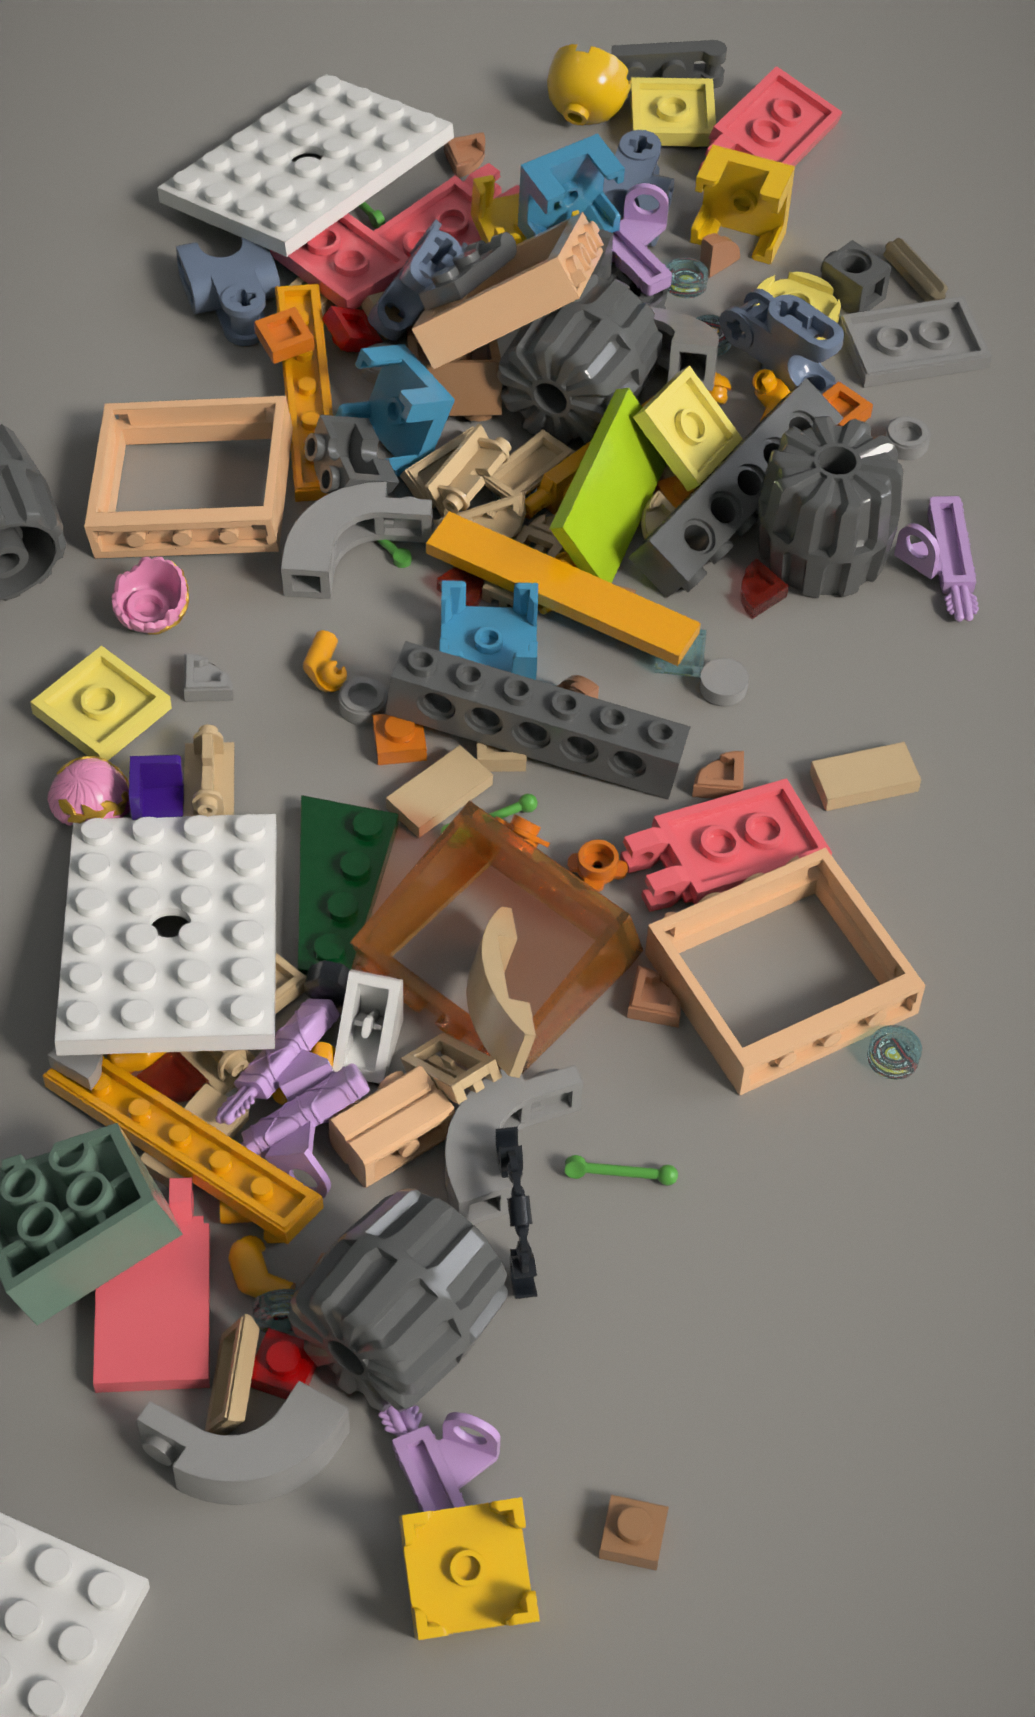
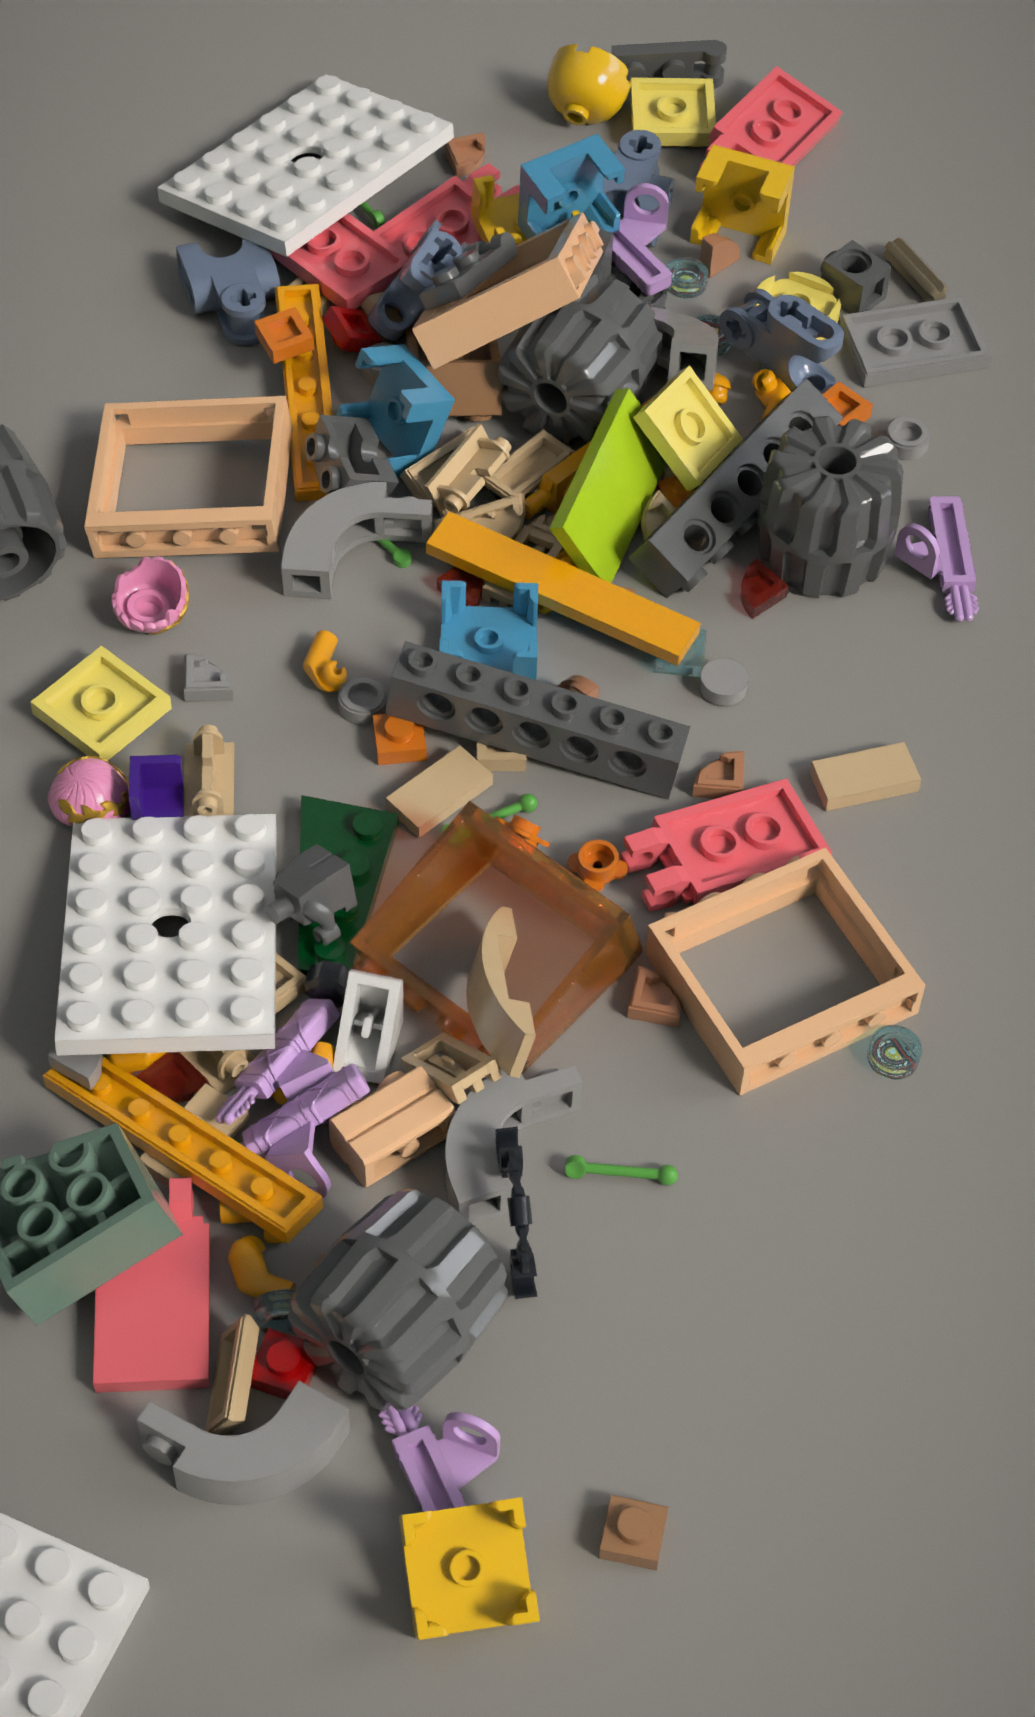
none -> dark grey piece [266,844,357,946]

